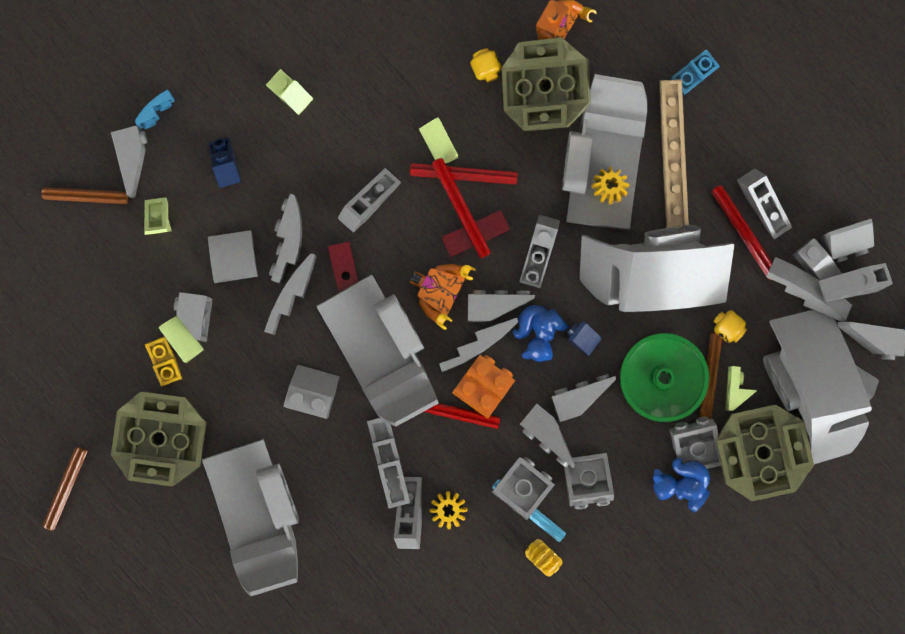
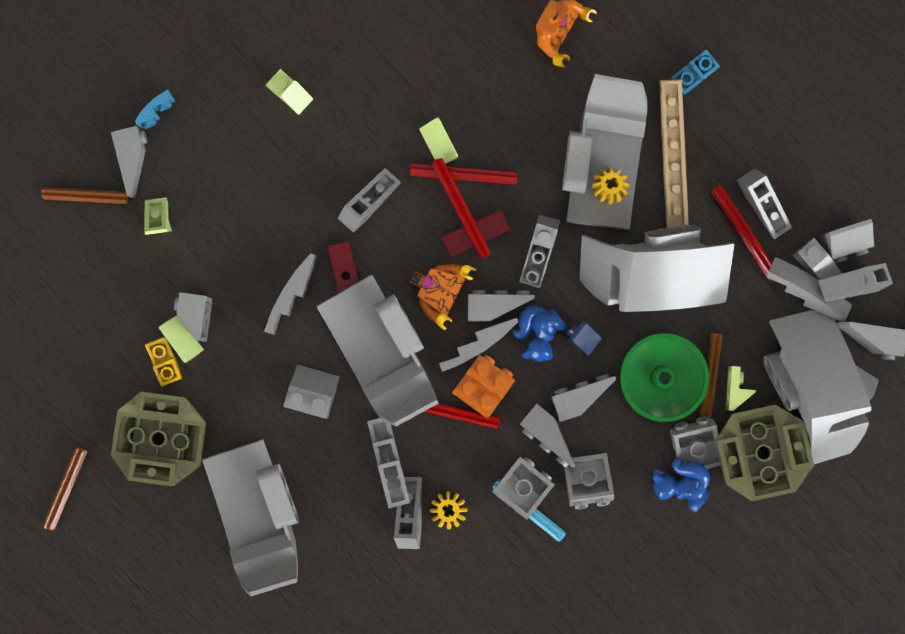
dark blue slope [208,137,241,188] -> none
light grey slope [208,230,258,283] -> none
light grey slope [269,194,302,284] -> none
yellow head [470,48,502,83] -> none
olive piece [502,37,591,131] -> none
yellow gear [525,539,563,576] -> none
yellow head [713,310,747,343] -> none

